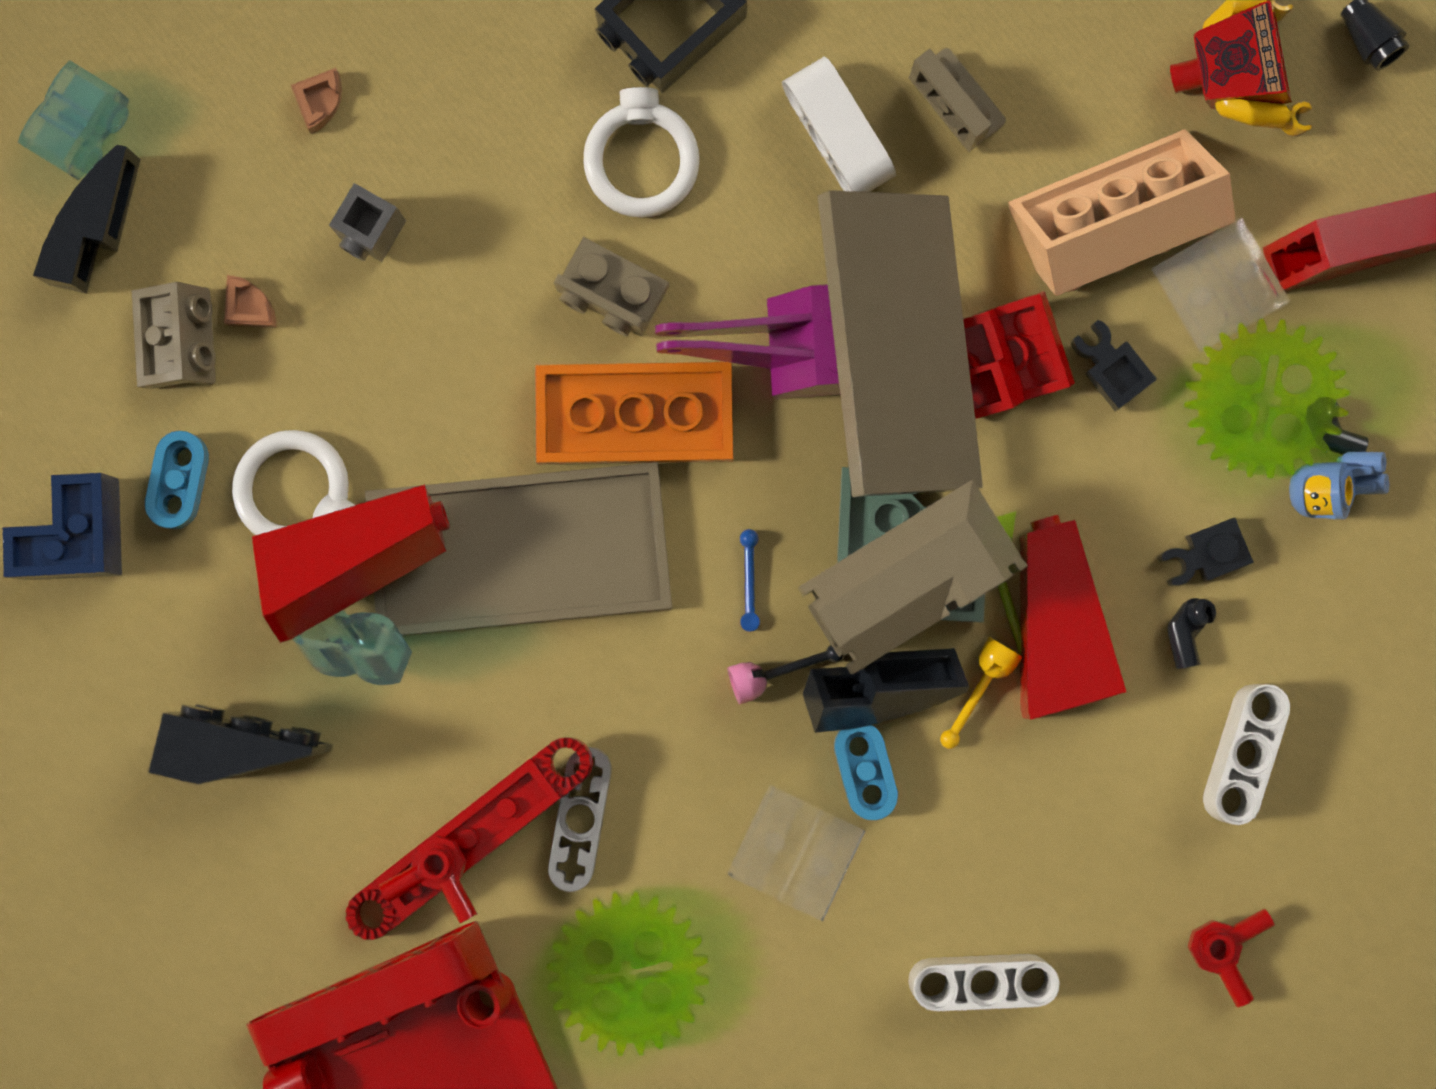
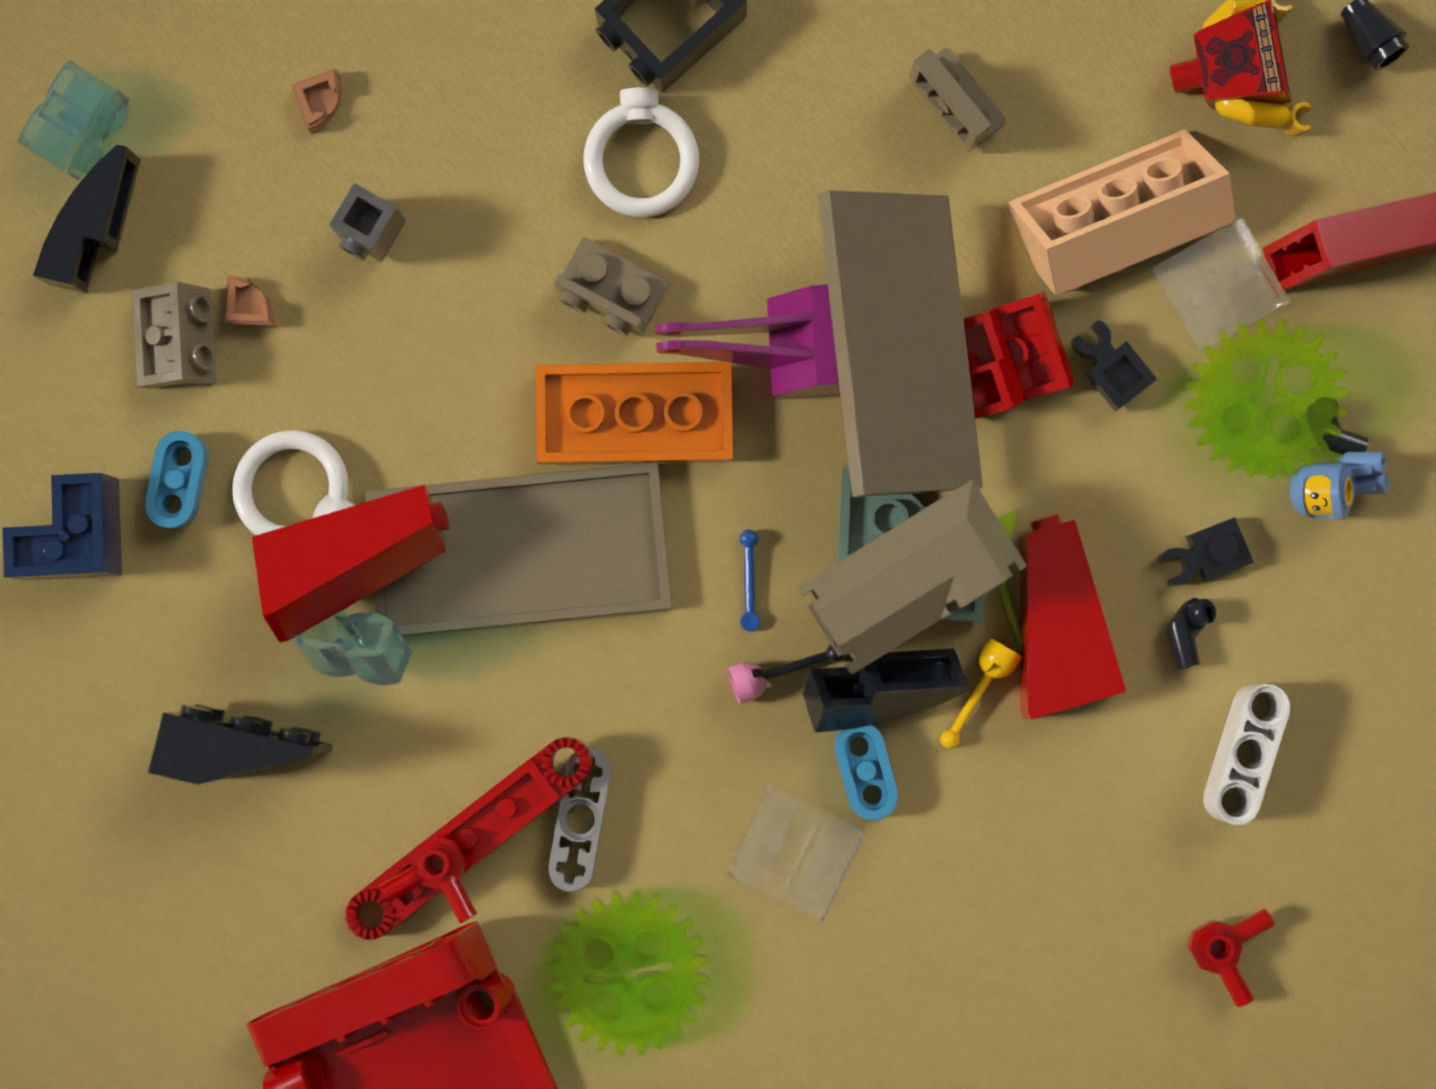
white beam [782,56,896,192] -> none
white beam [908,954,1060,1011] -> none

